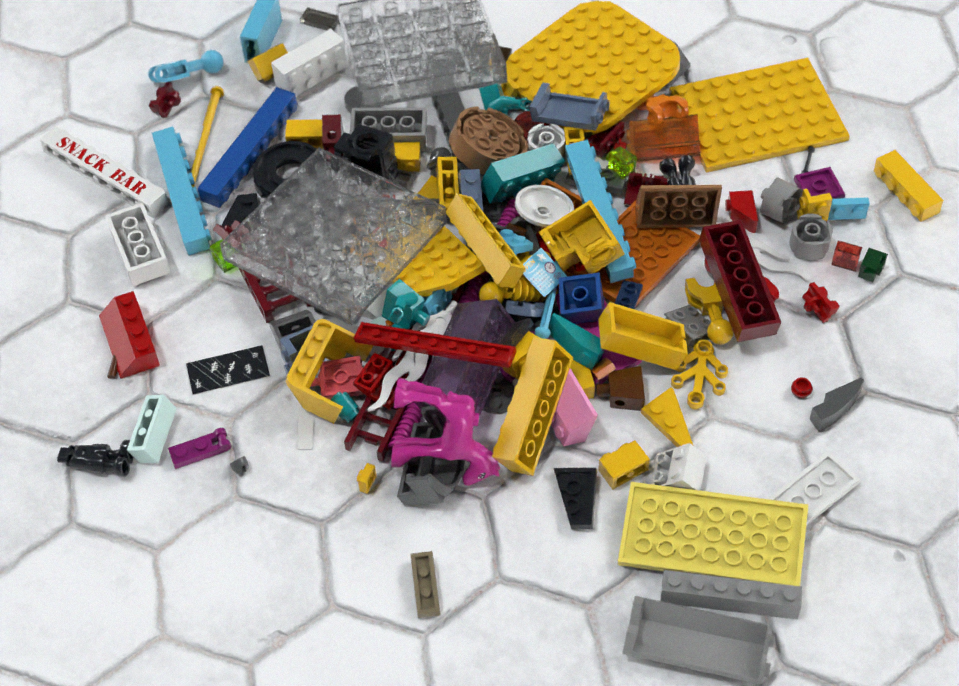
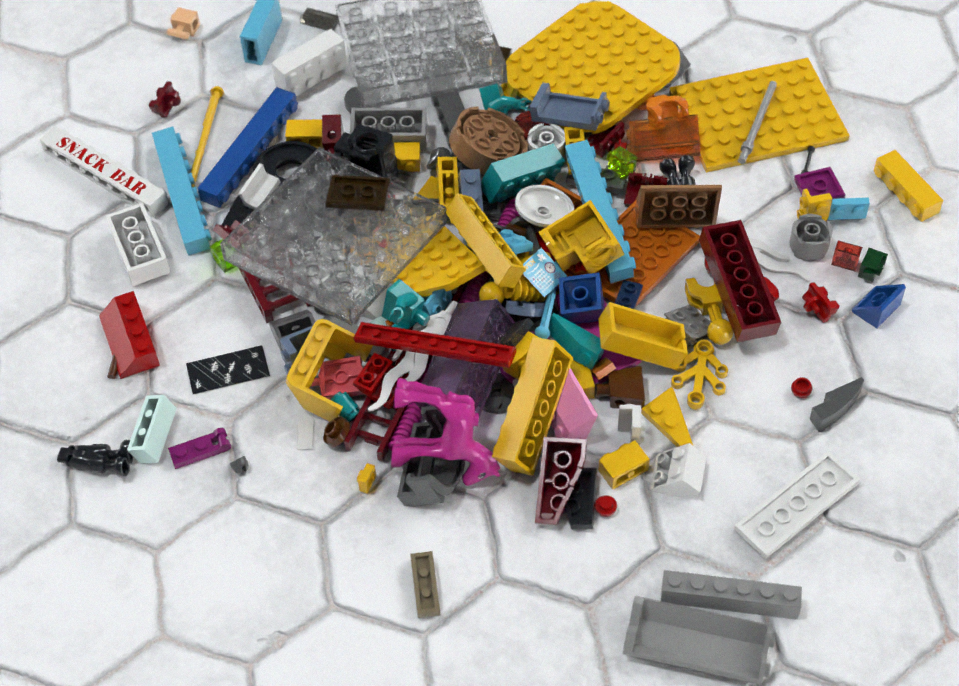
medium azure piece [148,50,224,83] -> none
yellow brick [247,43,288,81] -> none
light yellow plate [618,482,808,586] -> none
red slope [725,190,758,233] -> none
light grey brick [760,177,803,224] -> none
none -> light nougat brick [167,7,200,40]
none -> white panel [239,163,281,212]
none -> reddish brown plate [323,416,350,447]
none -> dark brown tile [325,175,391,211]
none -> dark red wedge [535,437,587,525]
none -> red plate [595,495,617,517]
none -> white bracket [618,404,645,444]
none -> light grey bar [738,81,777,164]
none -> blue slope [852,284,906,329]

